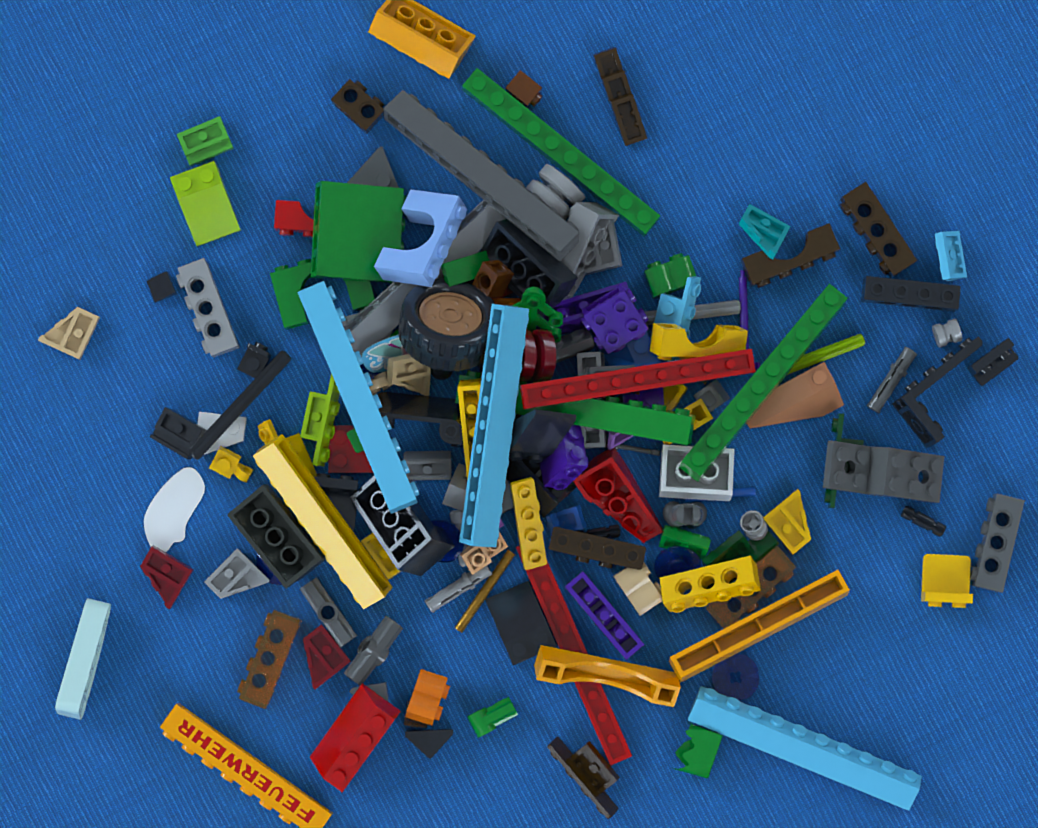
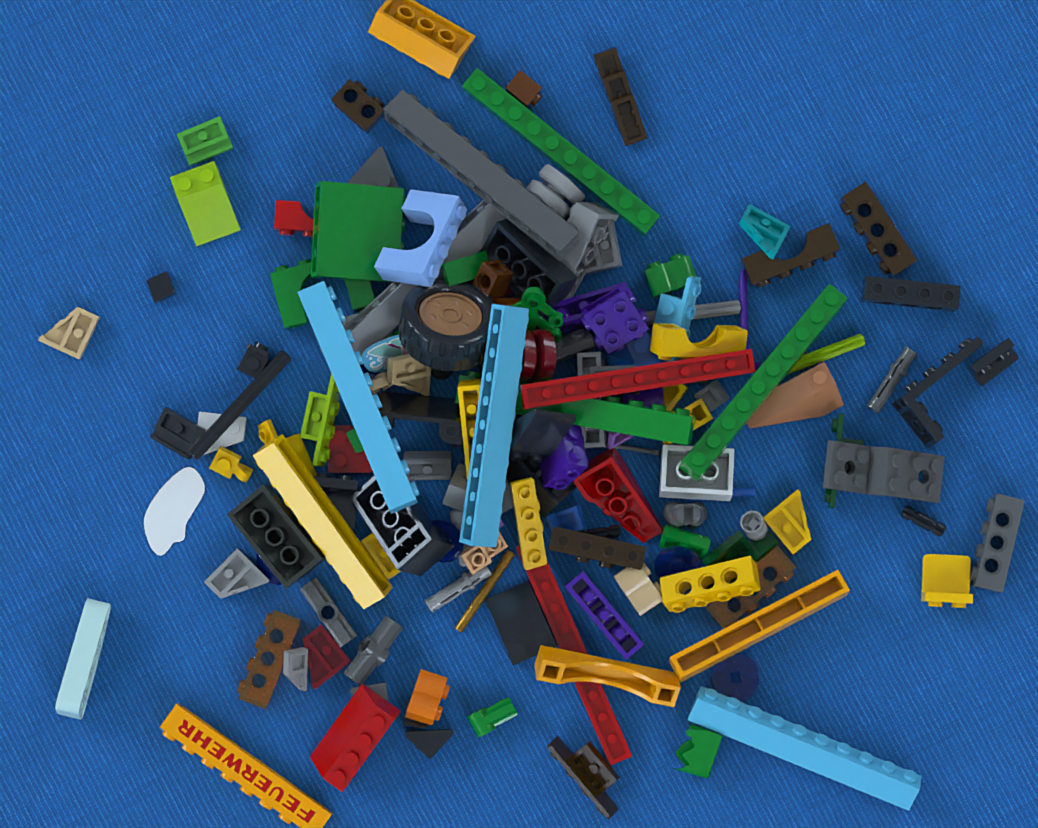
dark red wing [140,545,194,609] -> none
light grey brick [176,258,240,358] -> none
light grey wheel [932,319,962,348] -> none
medium azure bracket [935,231,967,281] -> none
none -> light grey tile [283,647,308,691]

